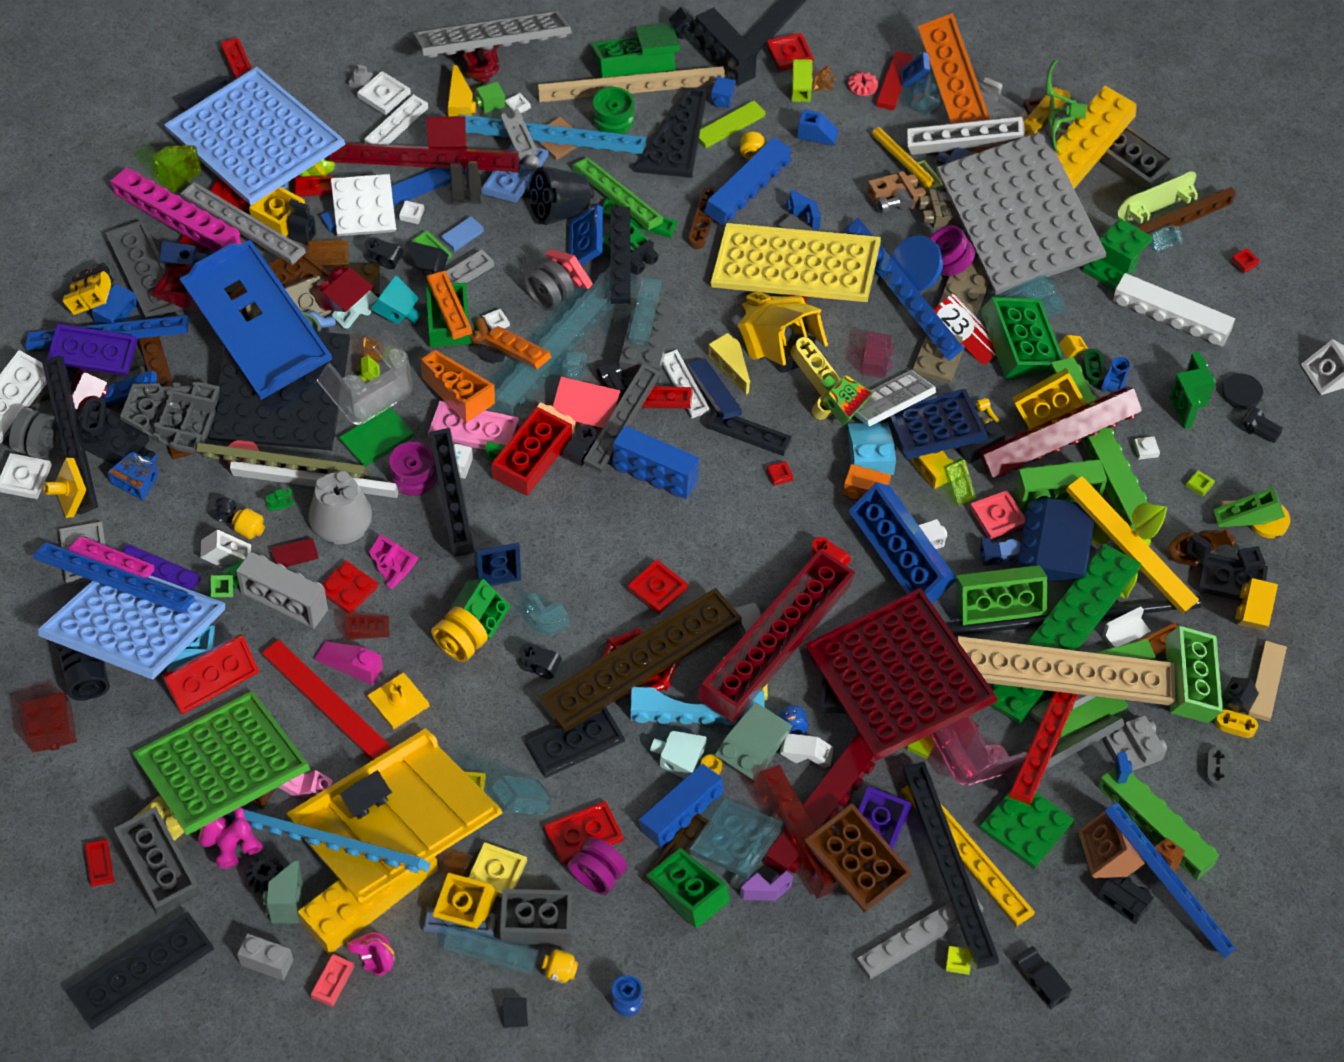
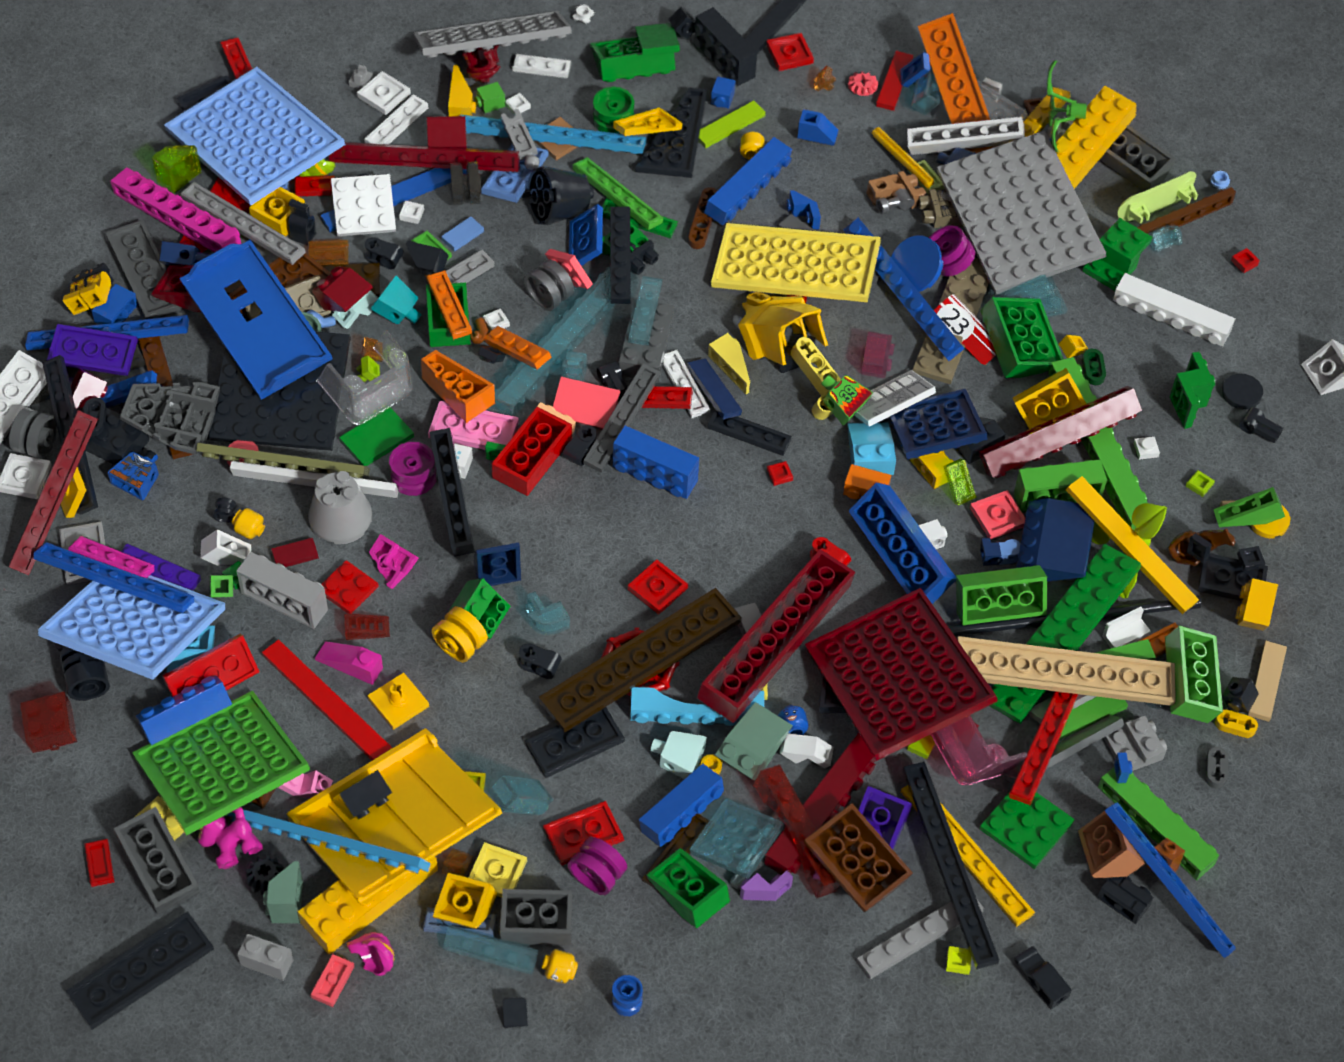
green piece [266,488,294,511] -> none
tan plate [538,67,724,102] -> none
lime slope [791,60,812,102] -> none
yellow hand [976,398,1000,423] -> none
blue piece [1101,356,1130,392] -> none
none -> dark red plate [8,410,98,576]
none -> blue brick [136,676,232,745]
none -> white tile [513,54,571,78]
none -> white plate [573,5,594,23]
none -> yellow wing [613,107,682,136]
none -> light blue plate [1210,171,1230,189]

